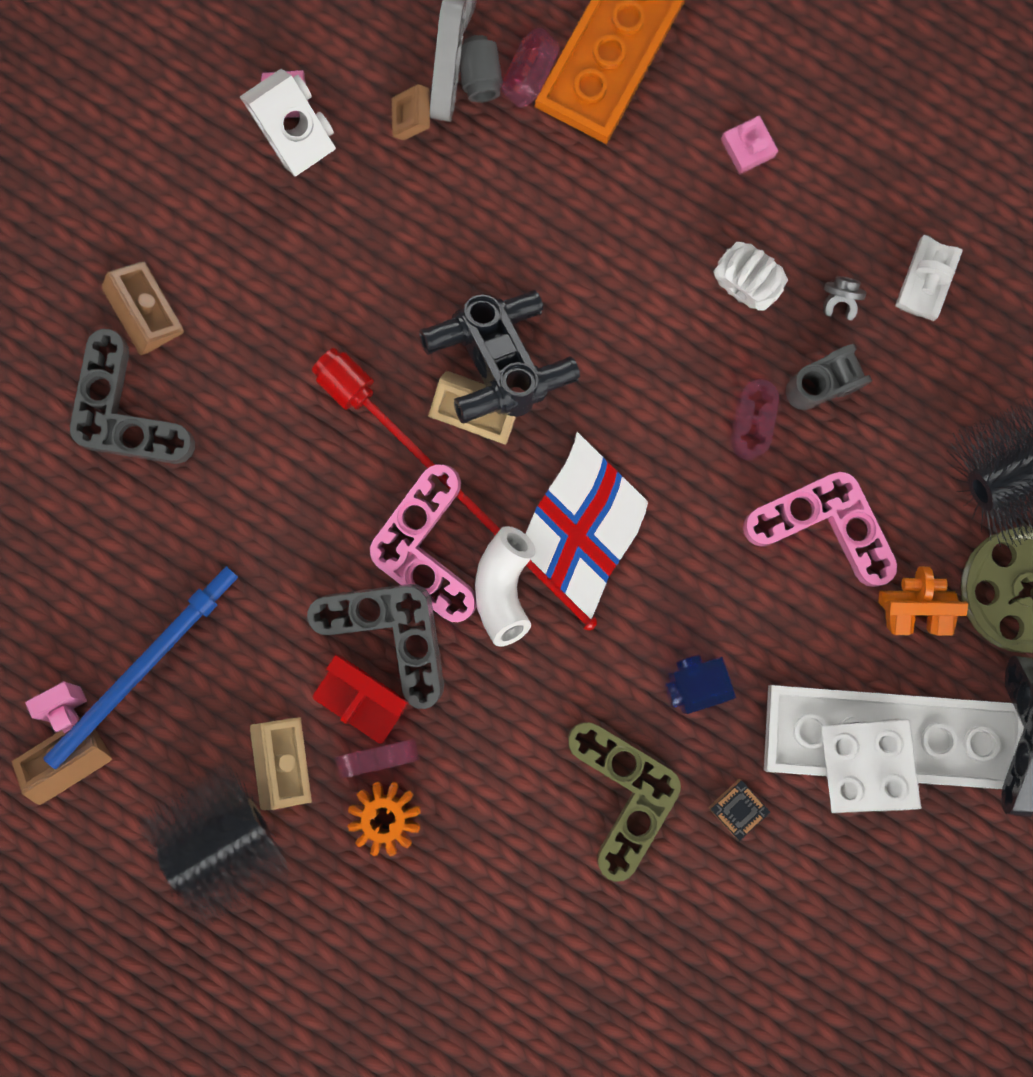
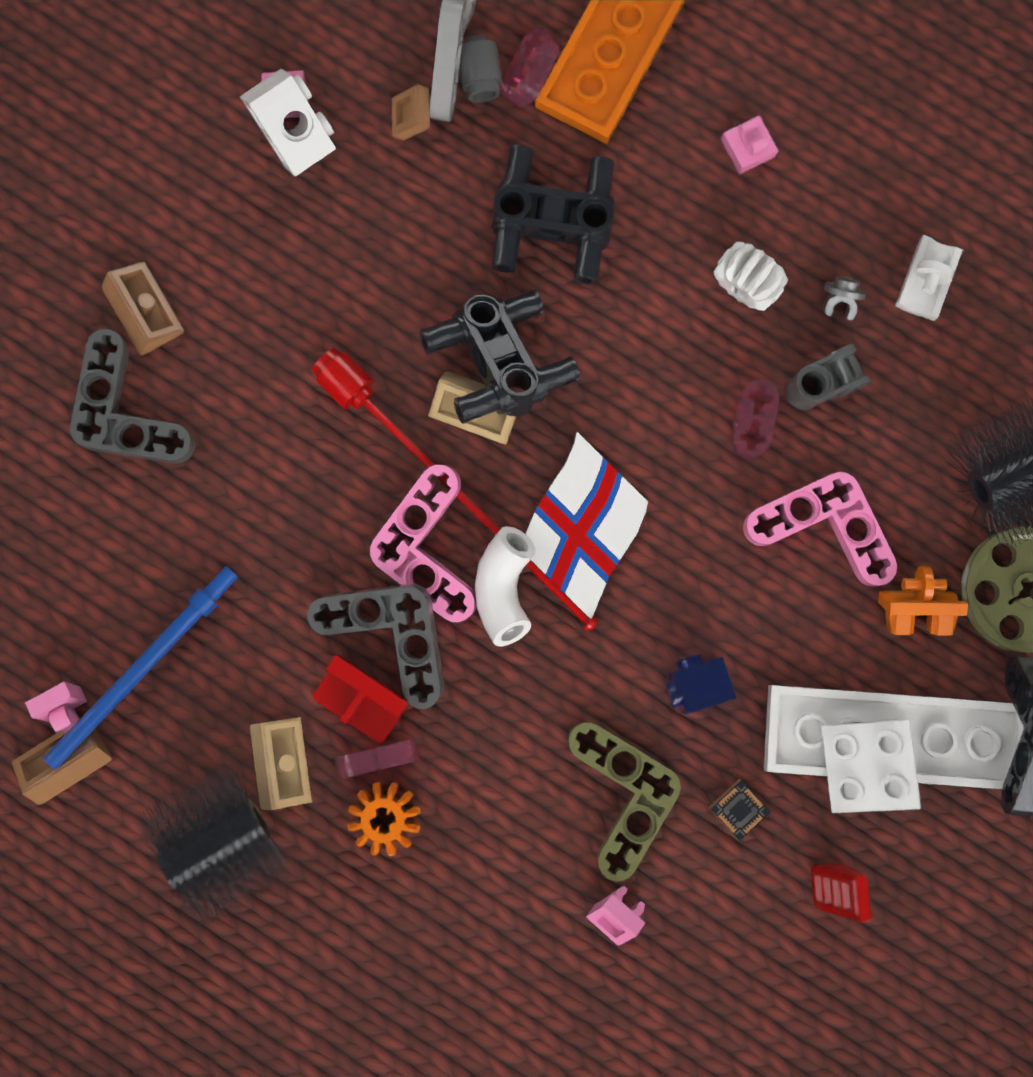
none -> black piece [491,144,615,285]
none -> bright pink tile [586,886,645,946]
none -> red slope [811,863,871,922]

